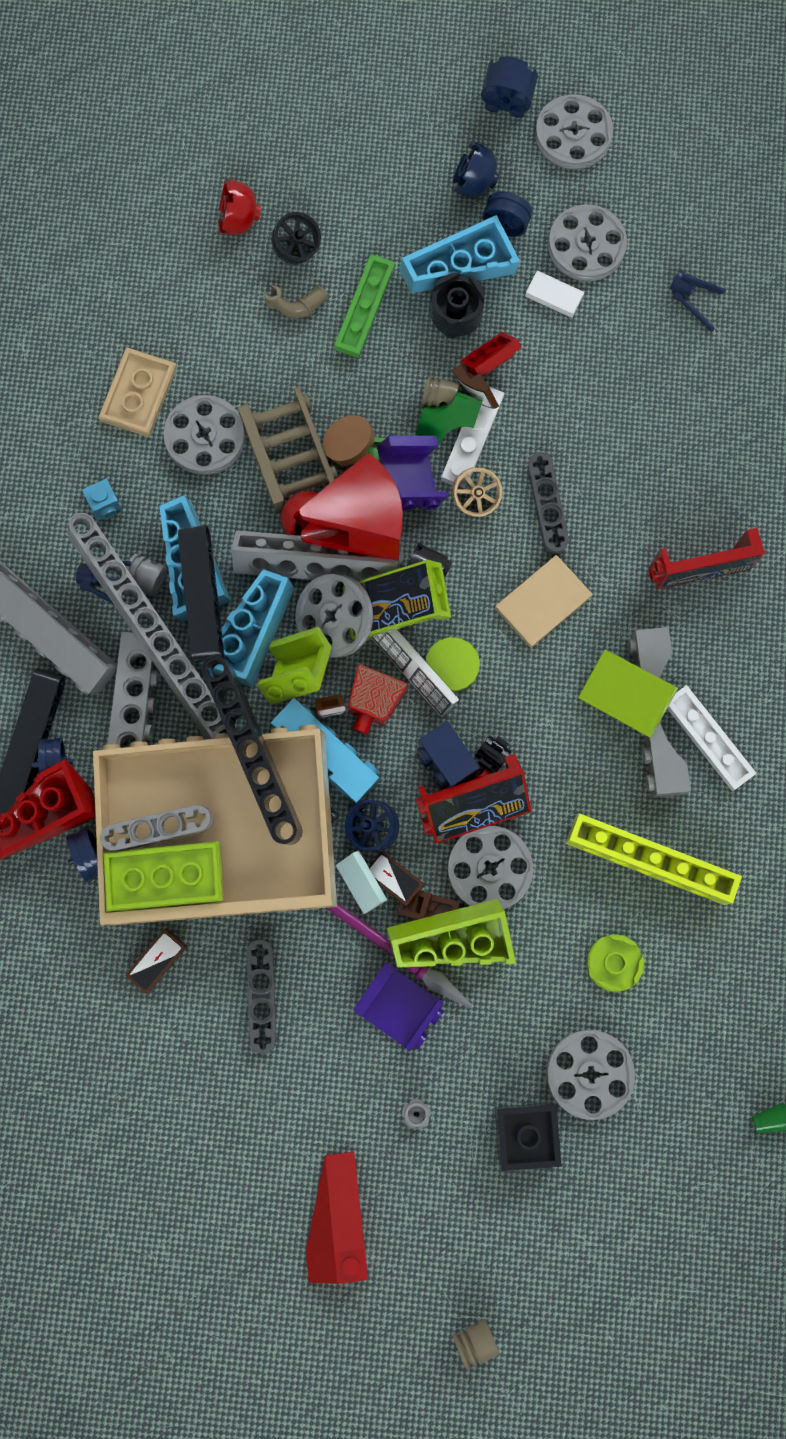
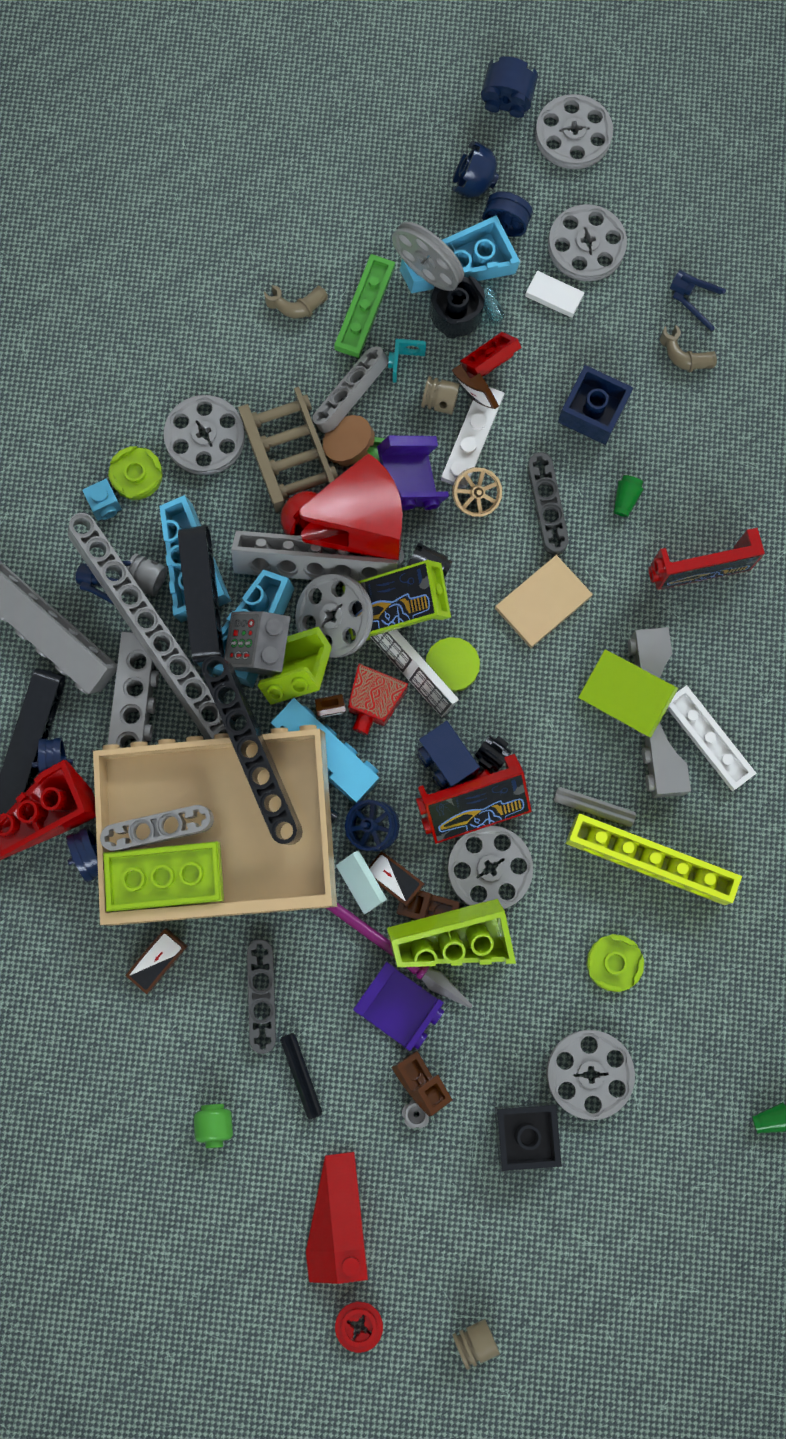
tan tile [98,347,177,438] -> none
red cylinder [218,179,261,235] -> none
black wheel [271,212,321,265] -> none
green tile [415,392,483,443] -> none
none -> lime tile [108,446,163,500]
none -> bright green head [194,1104,233,1149]
none -> flat silver slope [223,611,290,676]
none -> black axle [280,1033,322,1119]
none -> light grey beam [312,346,389,433]
none -> red gear [335,1301,383,1353]
none -> teal bracket [388,339,426,383]
none -> reddish brown slope [391,1051,452,1116]
none -> light grey wedge [392,222,464,291]
none -> clear light blue pin [483,287,505,323]
none -> light grey axle [554,787,636,827]
none -> dark blue brick [558,365,634,445]
none -> green cone [613,475,644,517]
none -> dark tan piece [660,325,717,373]

